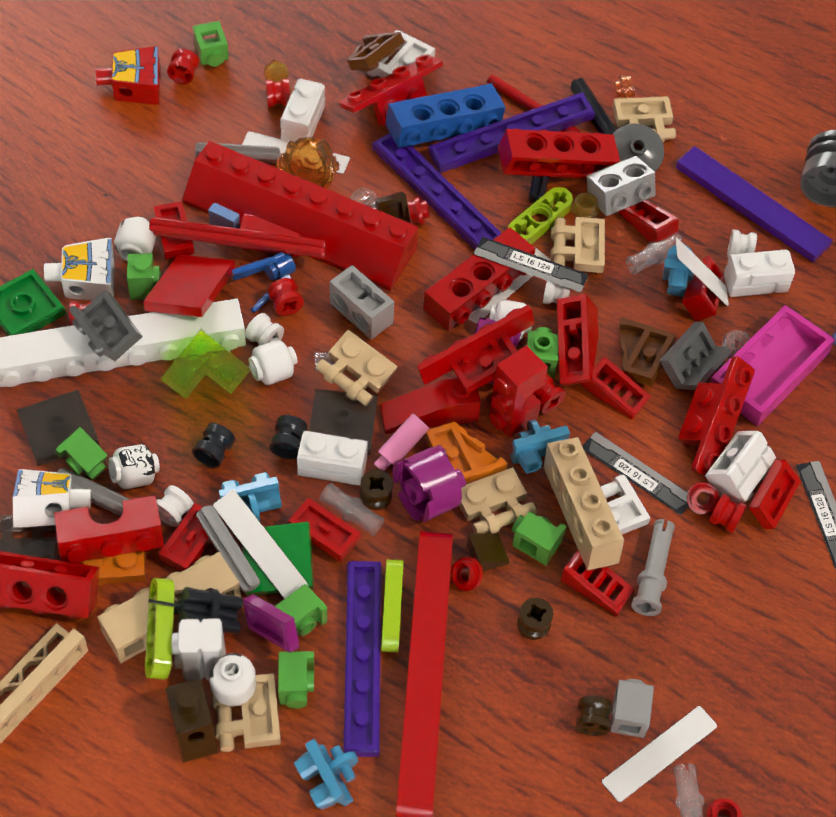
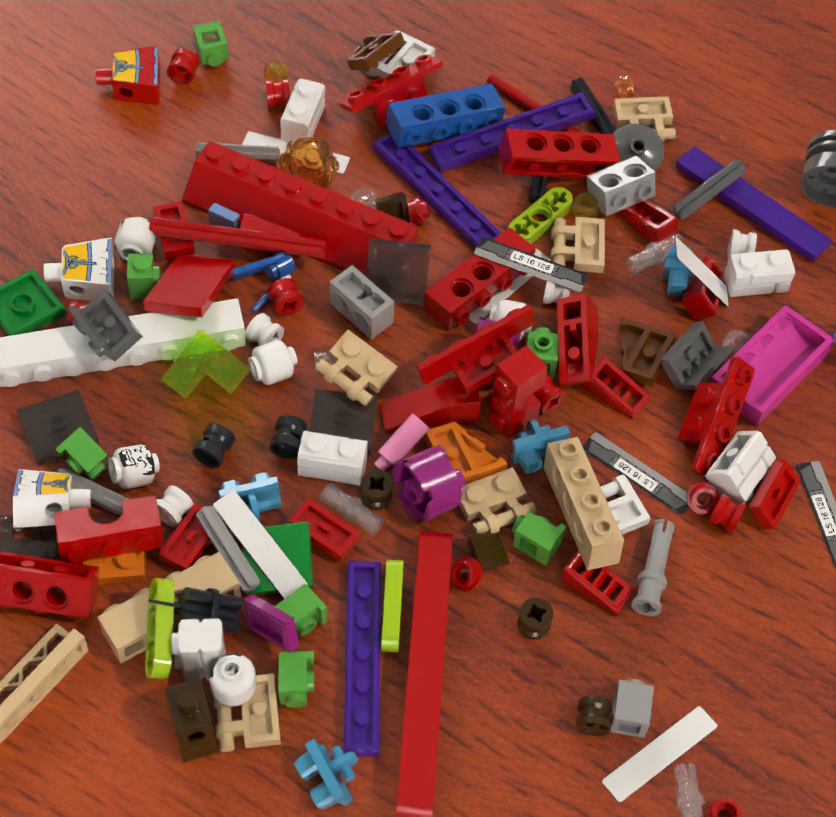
none -> clear smoke plate [366,238,431,305]
none -> dark grey axle [673,159,746,220]

